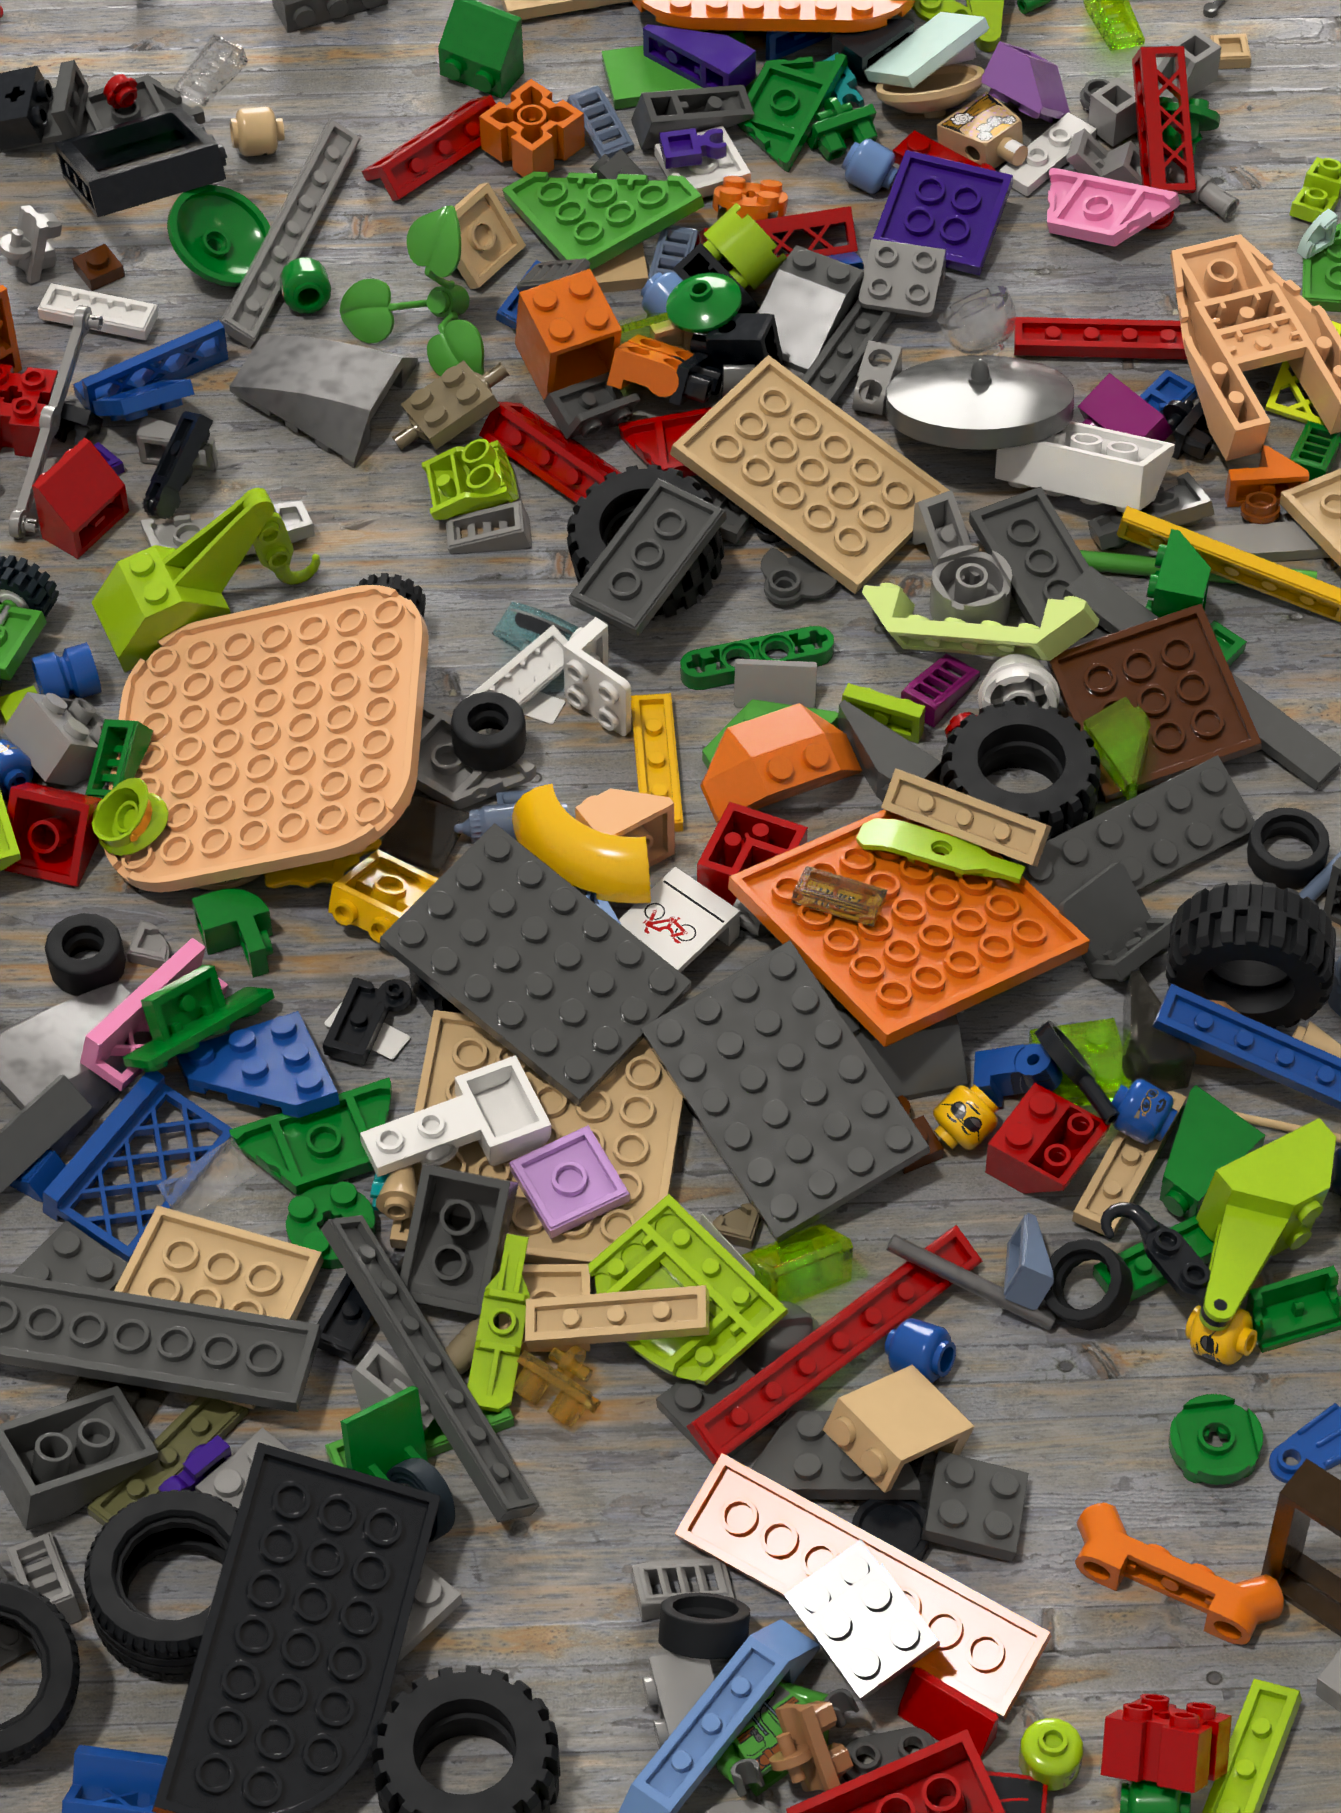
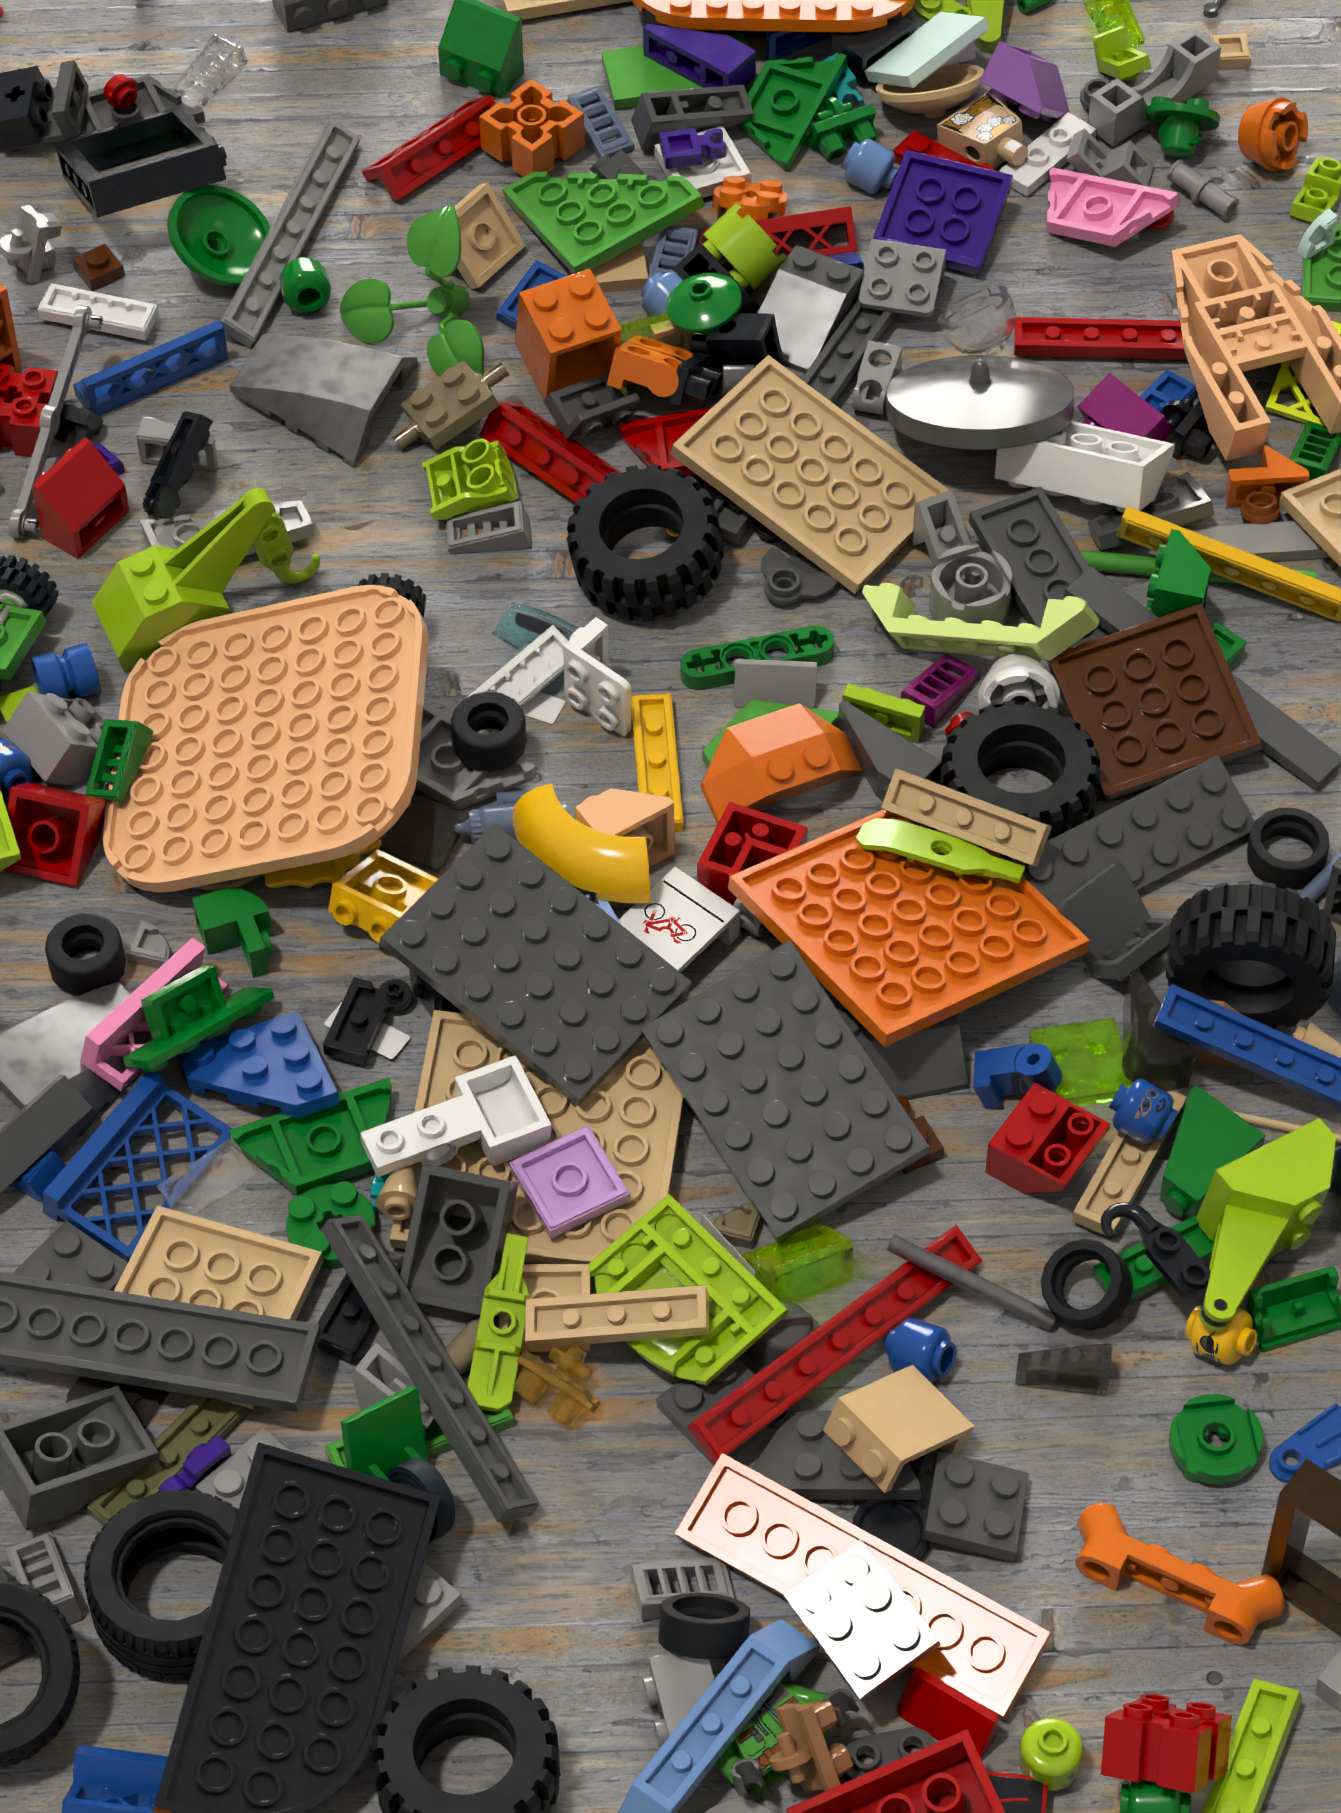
blue plate [92,379,195,421] -> none
lime piece [92,778,168,856] -> none
tan head [230,106,285,157] -> none
dark grey slope [517,258,591,292] -> none
dark grey tile [569,478,727,638] -> none
clear smoke tile [792,866,888,927] -> none
yellow head [933,1084,999,1150] -> none
sand blue slope [1004,1213,1054,1310] -> none
black piece [1035,1020,1120,1125] -> none
clear neon green slope [1083,697,1151,800] -> none
red fence [1132,46,1196,194] -> none
none -> clear smoke slope [1015,1344,1112,1396]
none -> lime bracket [1093,26,1151,81]
none -> orange cone [1238,97,1308,172]

